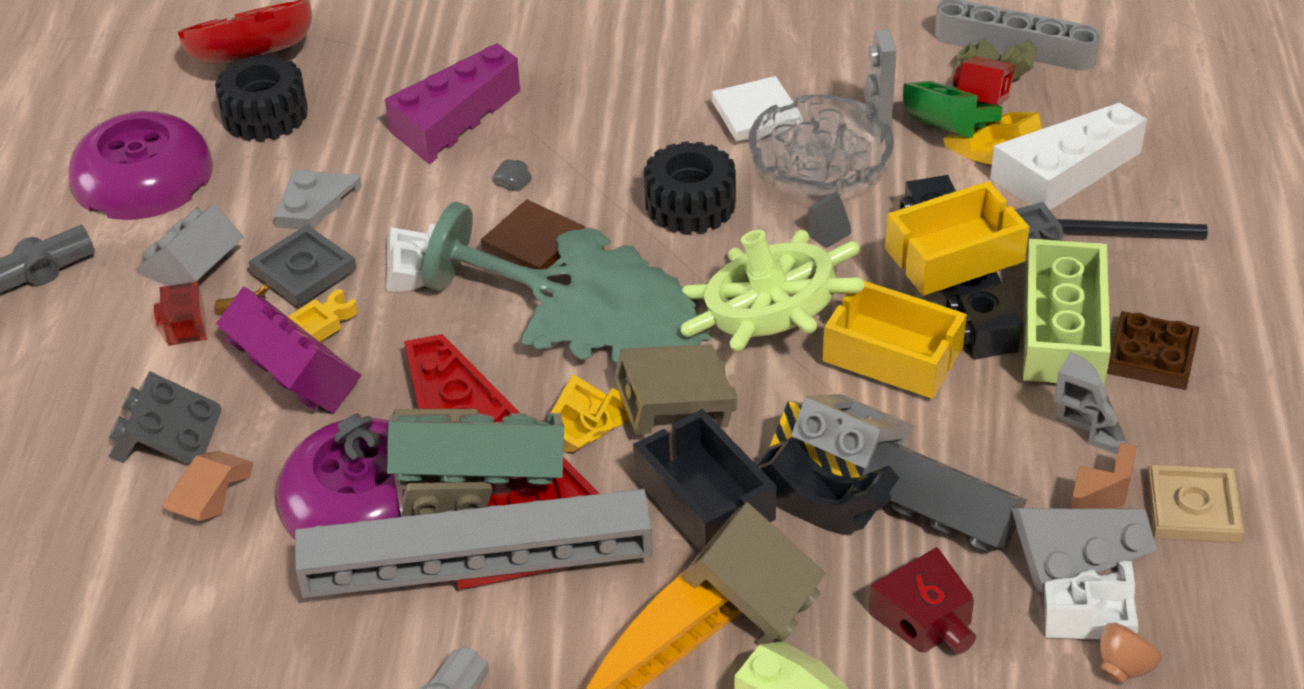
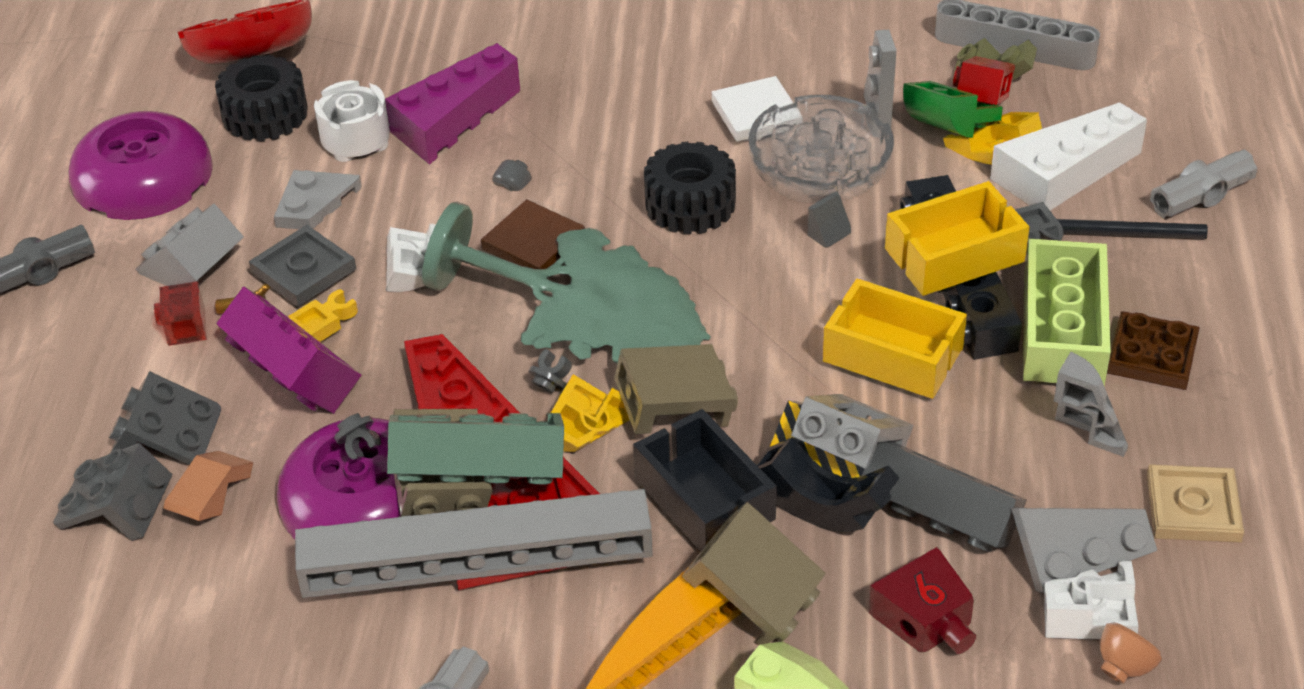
yellowish green piece [680,230,865,352] -> none
nougat slope [1070,442,1137,508] -> none
none -> dark grey bracket [53,443,173,541]
none -> white brick [314,80,390,162]
none -> dark grey plate [528,349,572,393]
none -> light grey piece [1150,149,1257,218]

